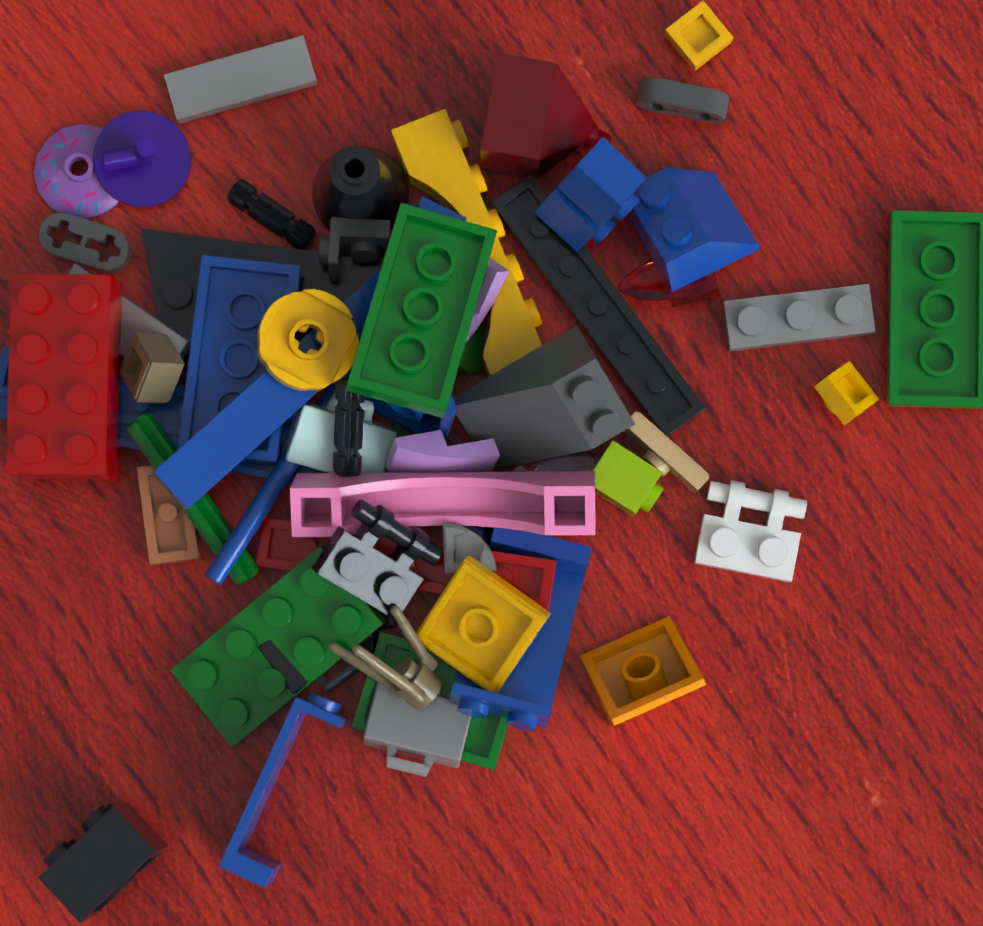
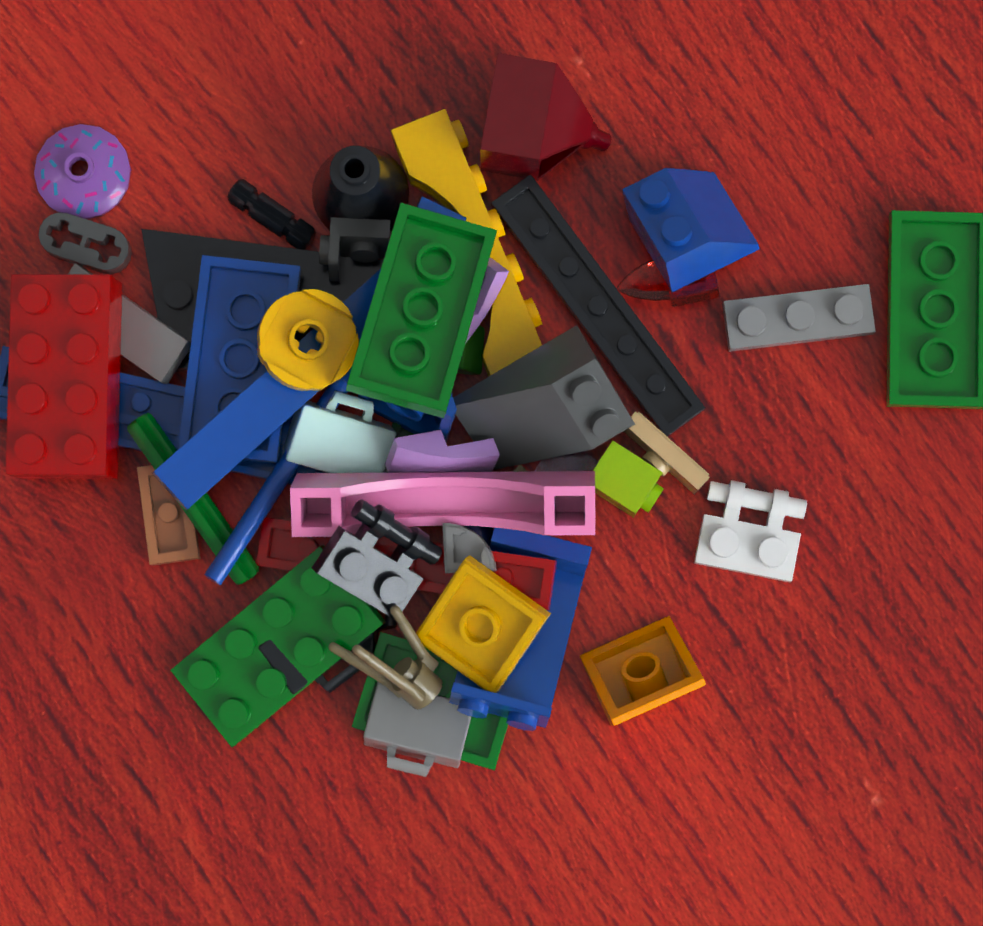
black brick [38,803,168,923] -> none
dark purple shield [93,111,191,208] -> none
dark tan slope [119,332,185,403] -> none
light grey tile [164,35,318,124] -> none
blue panel [218,692,348,888] -> none
black axle [333,378,364,477] -> none
blue piece [534,137,647,252] -> none
dark grey beam [635,77,730,124] -> none
yellow plate [664,0,734,71] -> none
yellow plate [814,361,879,426] -> none

